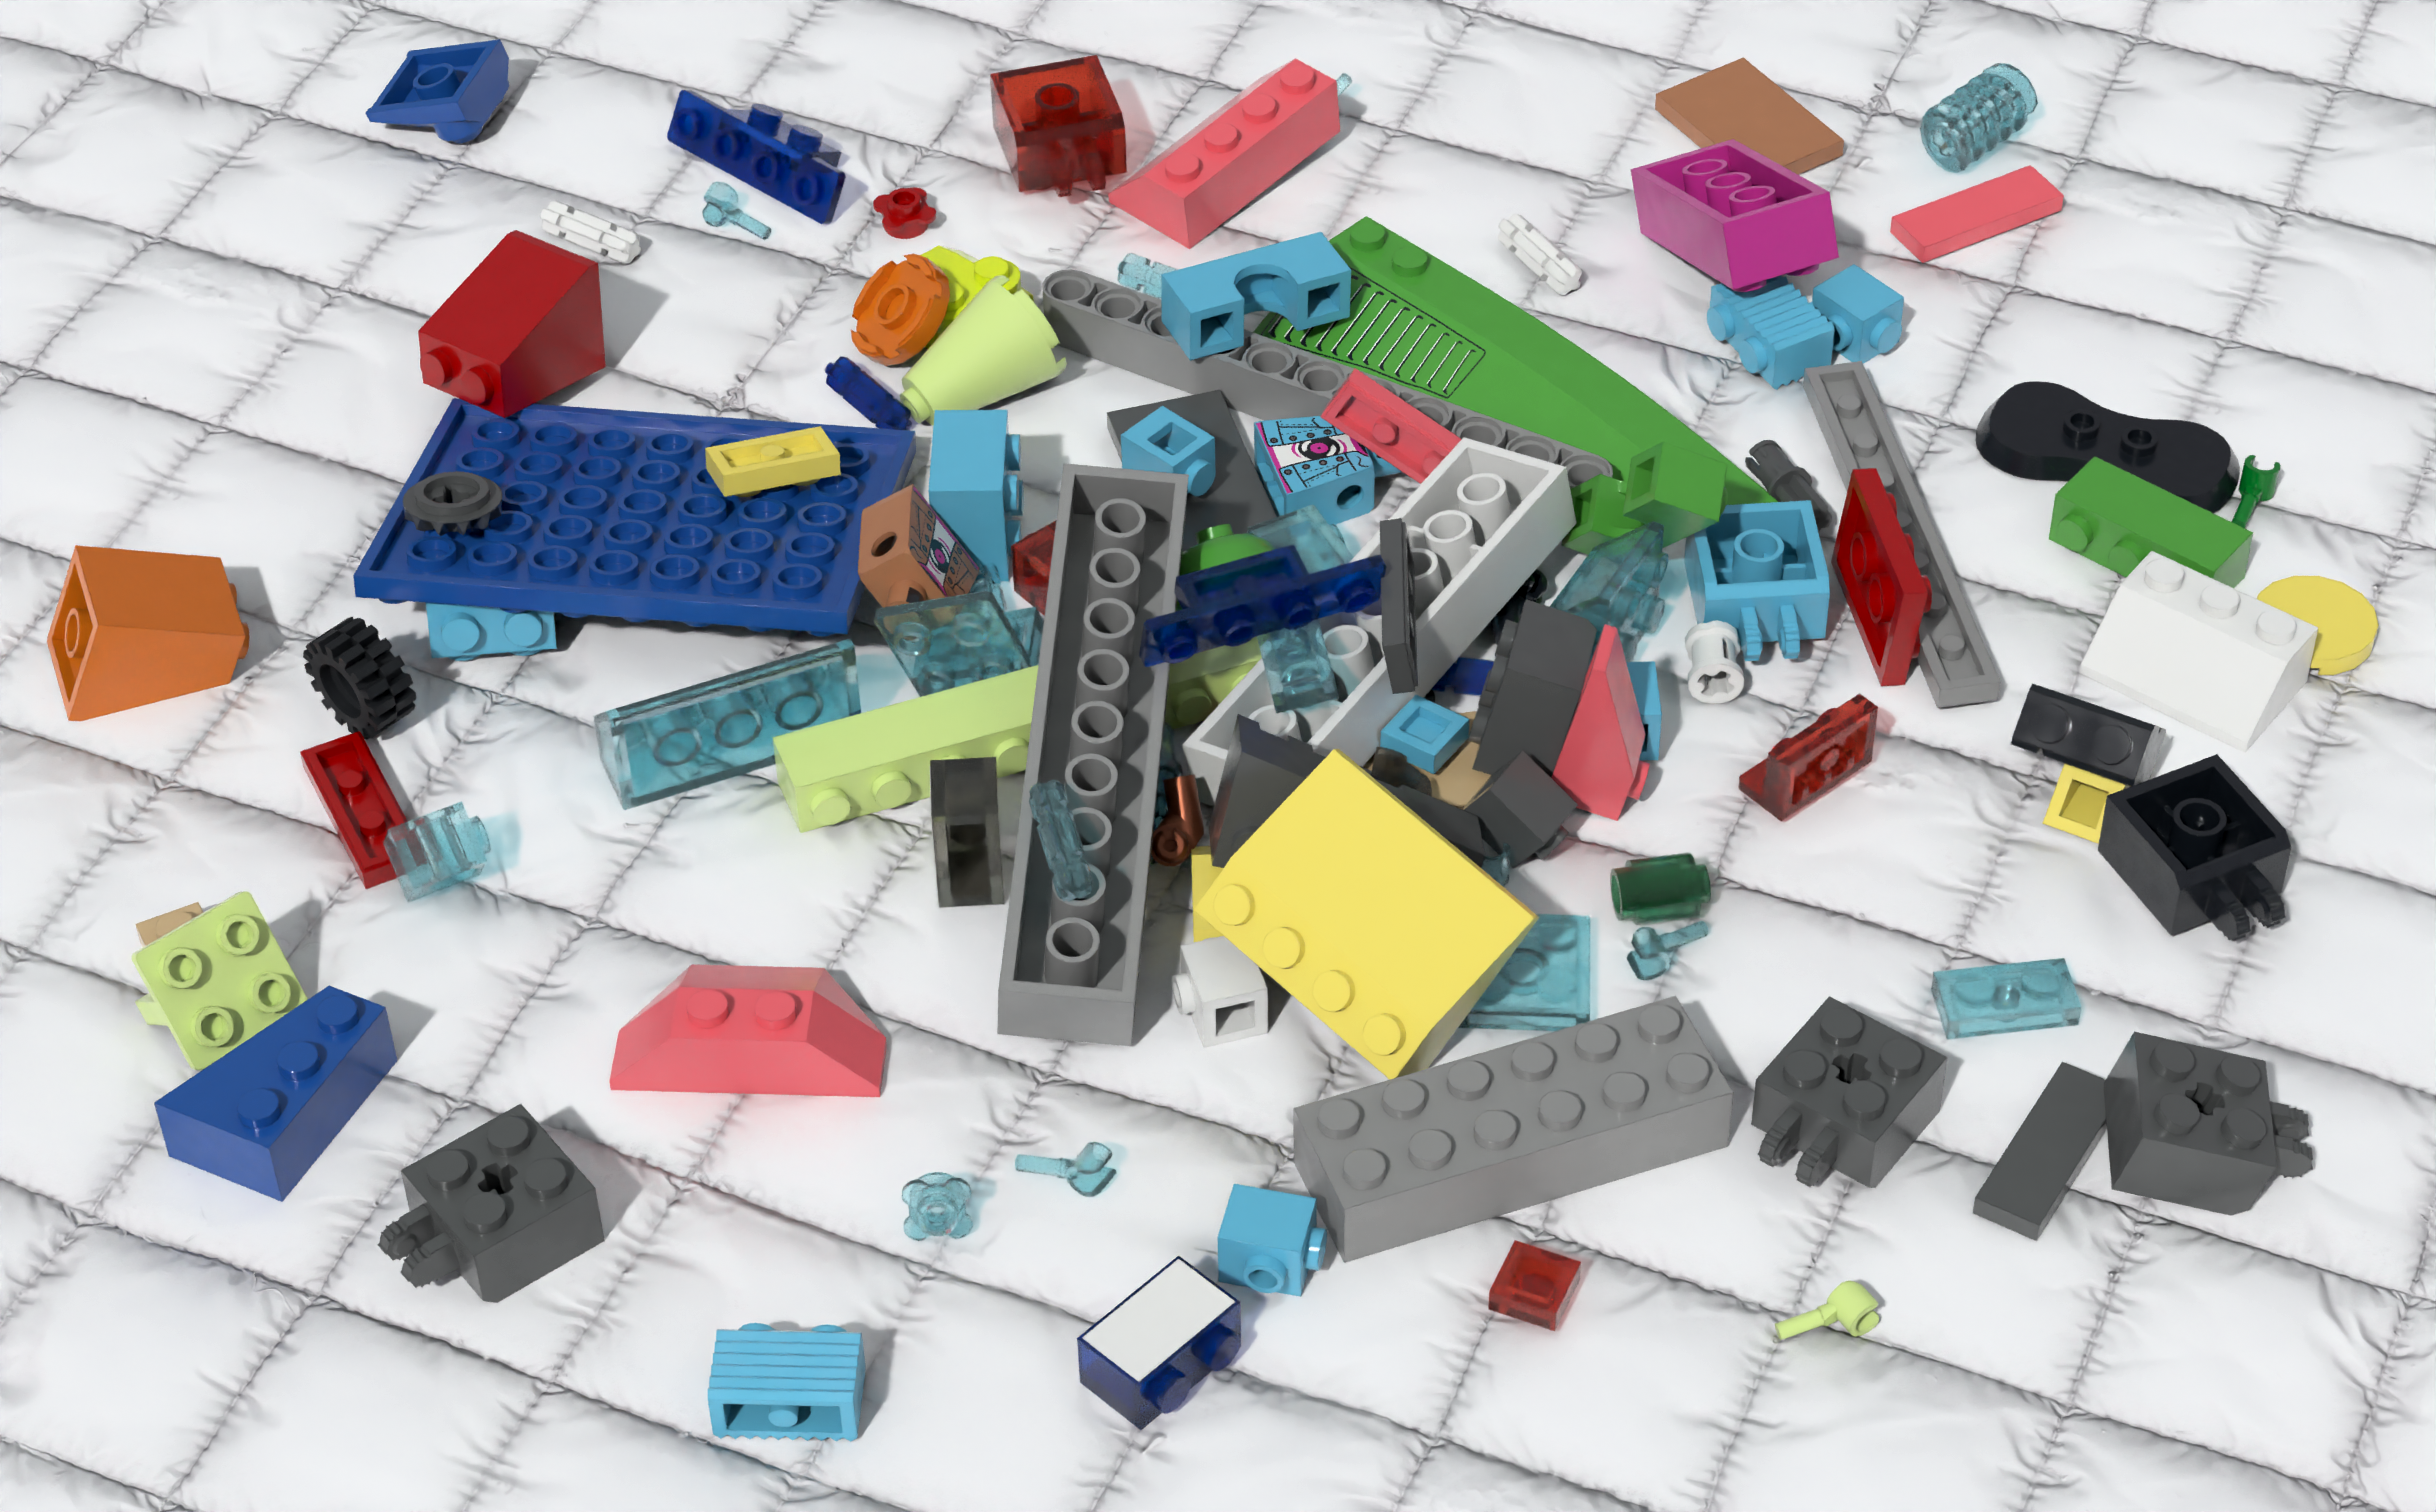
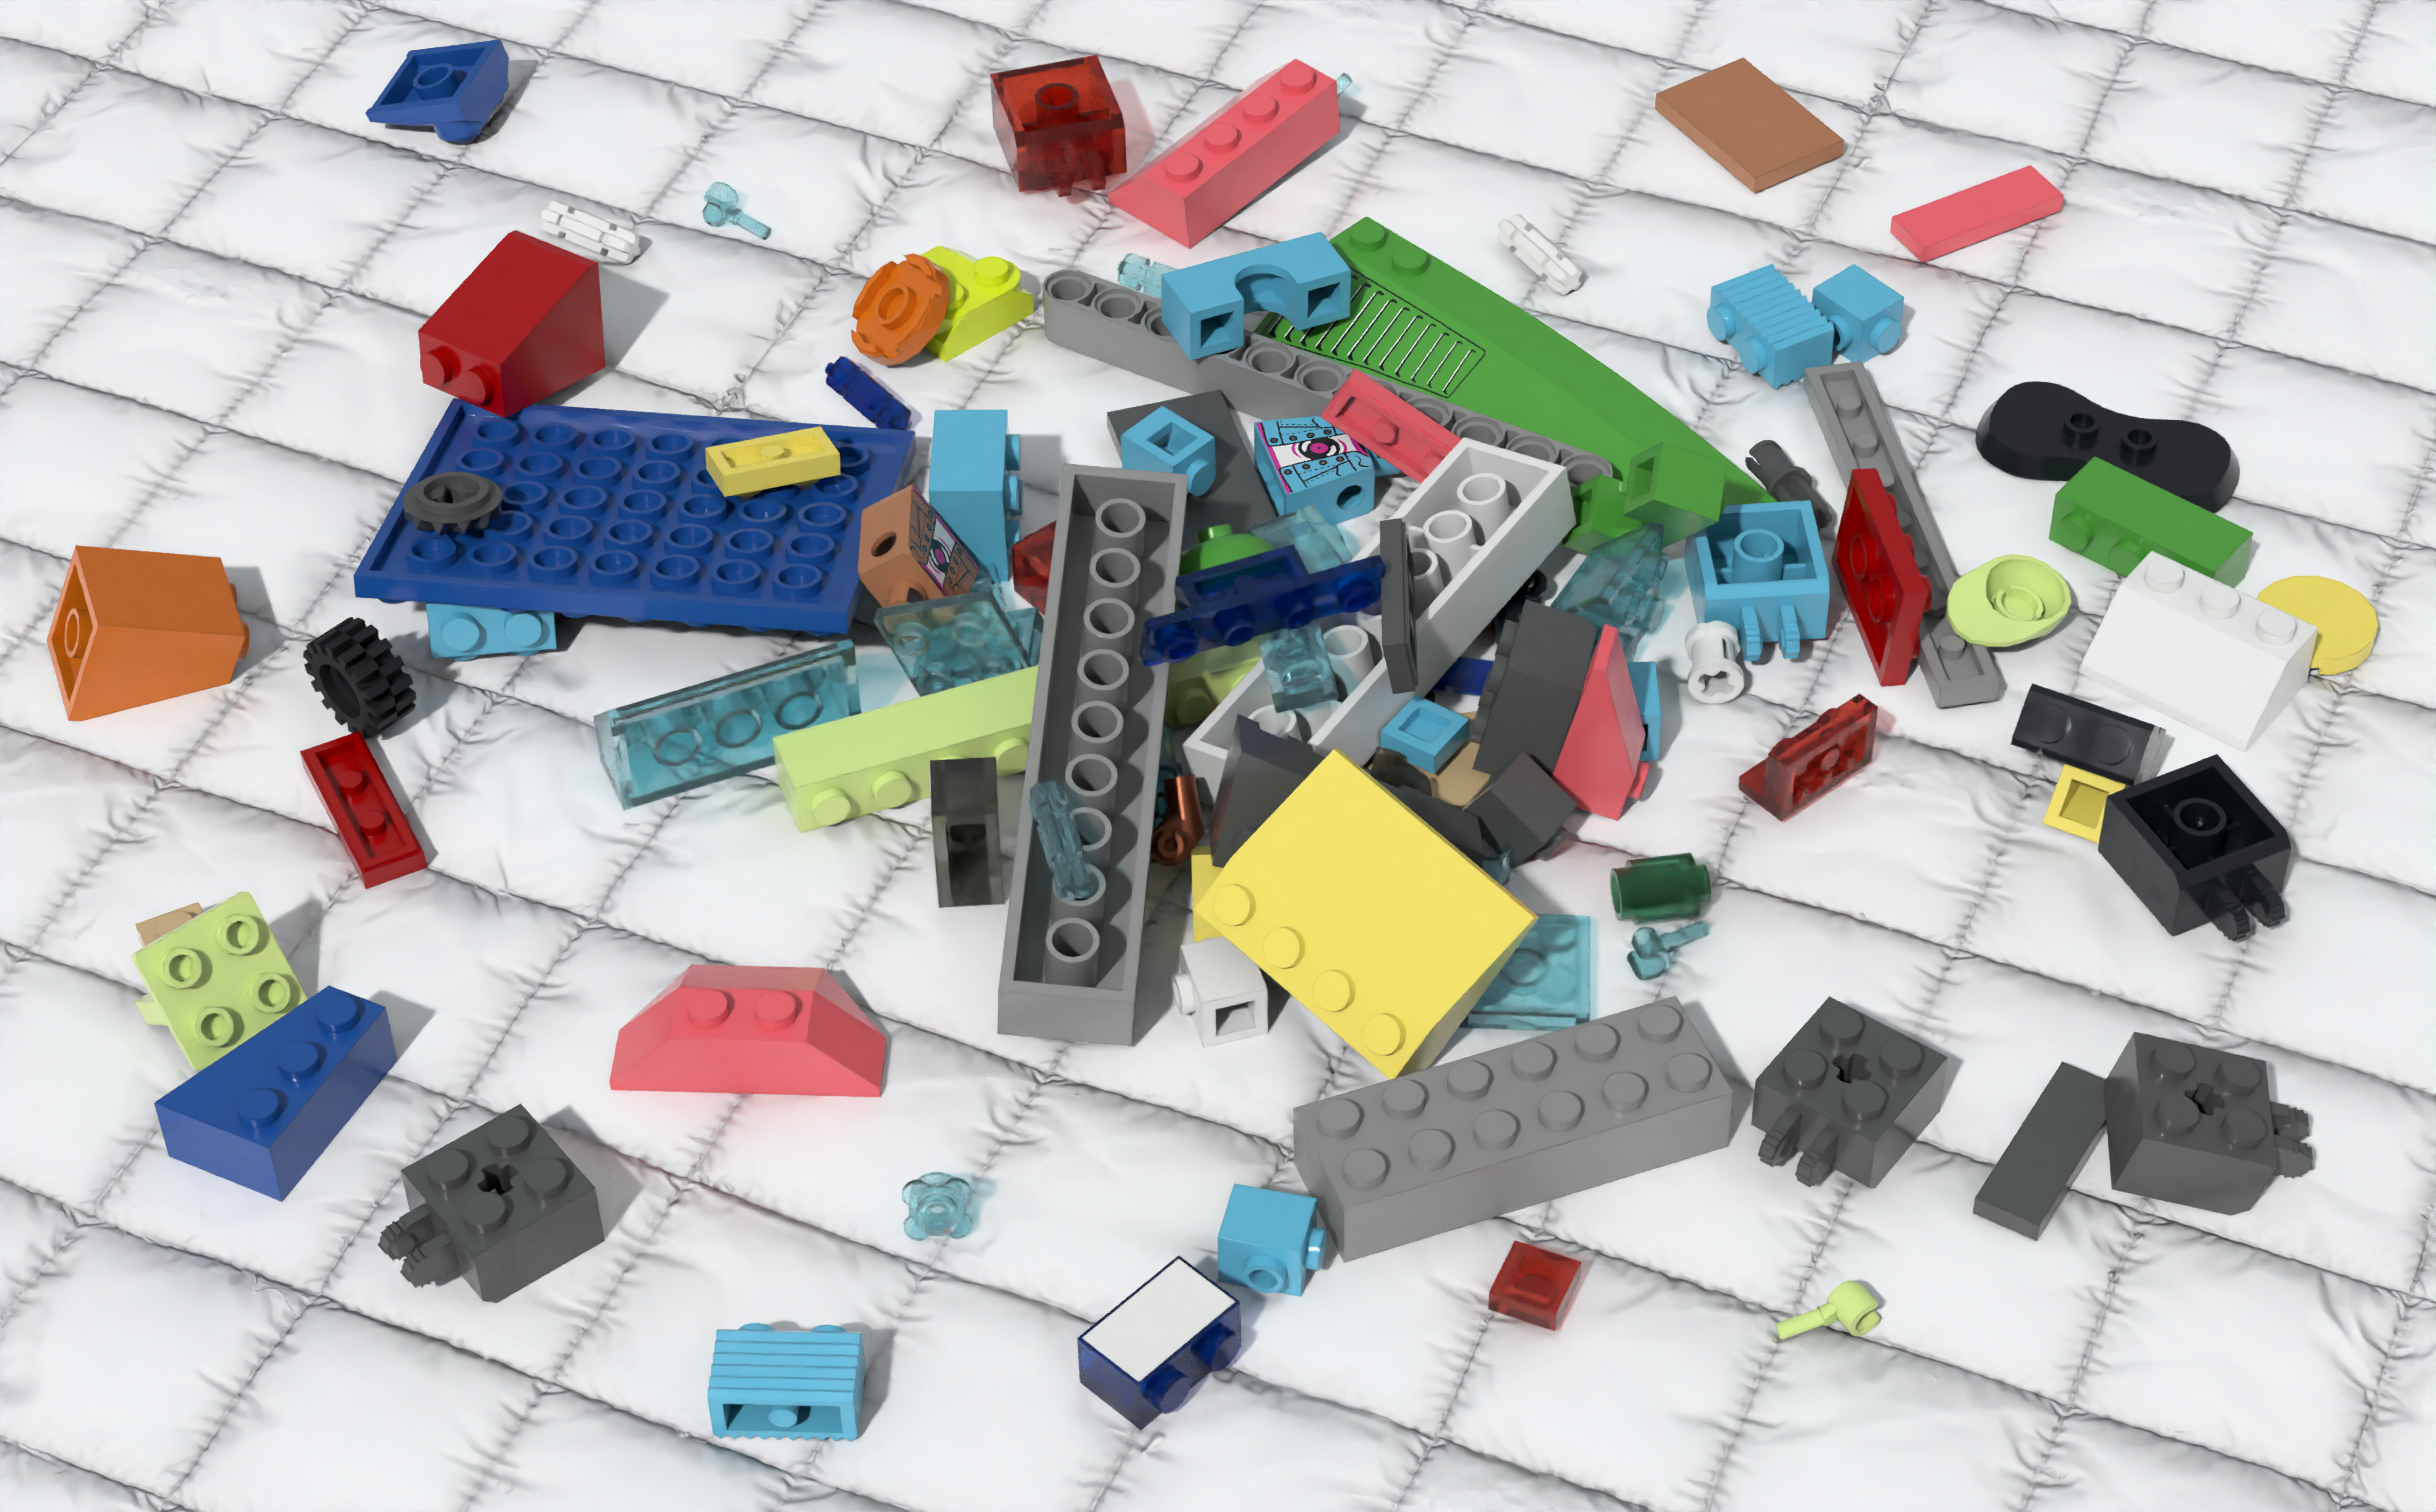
clear light blue brick [383,801,491,902] -> none
clear blue bracket [667,90,846,224] -> none
red plate [873,187,936,239] -> none
yellowish green cone [899,275,1067,426] -> none
clear light blue hand [1015,1142,1117,1197] -> none
dark pink brick [1630,139,1839,292] -> none
clear light blue piece [1920,63,2038,173] -> none
clear light blue plate [1931,958,2082,1039] -> none
green hand [2231,455,2281,528] -> none
none -> yellowish green cap [1946,554,2072,647]

